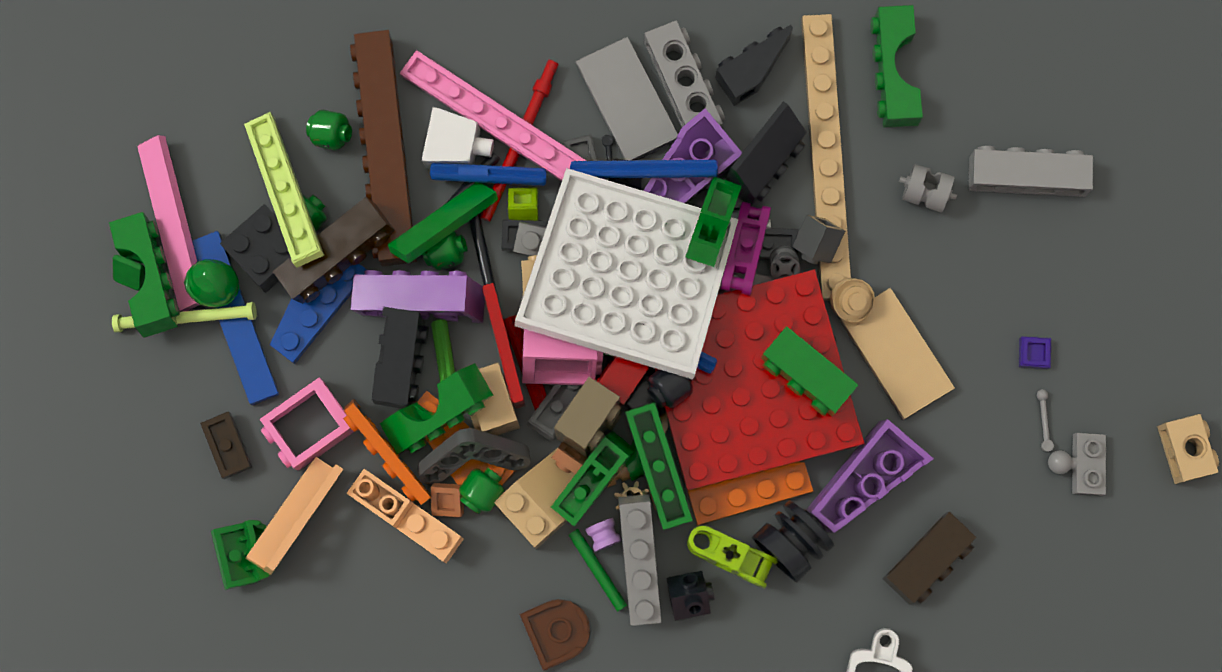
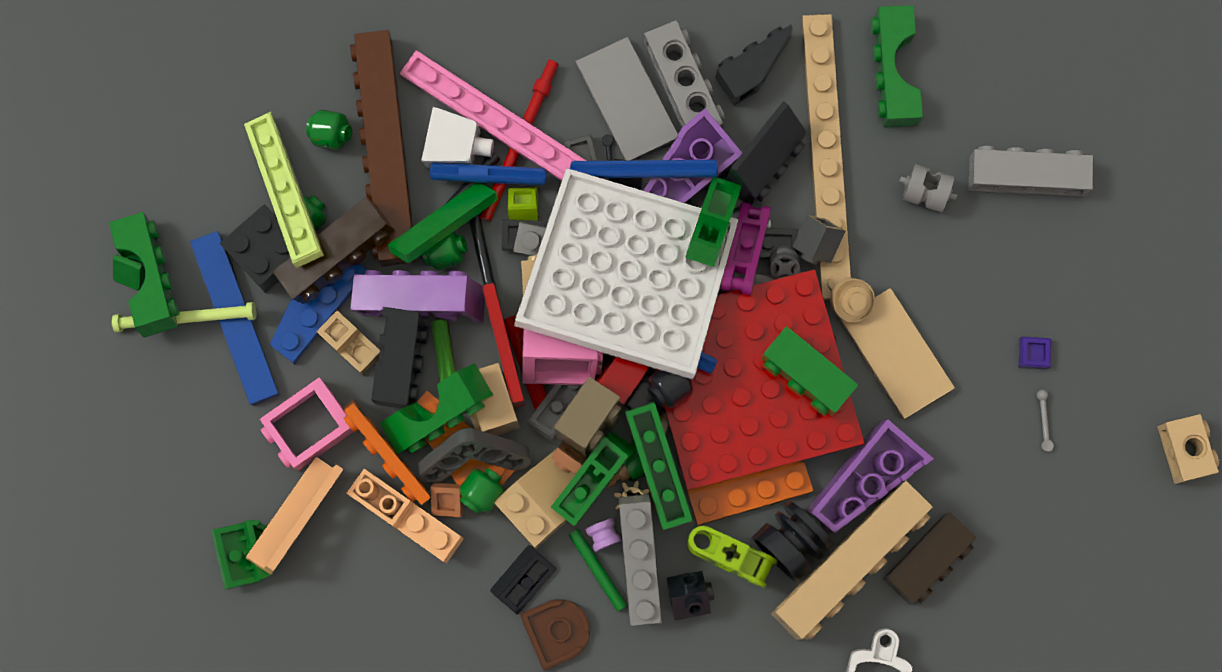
bright pink tile [137,135,200,311] -> none
green hat [184,259,240,308] -> none
dark brown plate [200,412,252,479] -> none
light grey plate [1048,433,1106,496] -> none
none -> tan slope [317,311,380,376]
none -> black slope [490,545,557,615]
none -> tan brick [771,481,932,640]

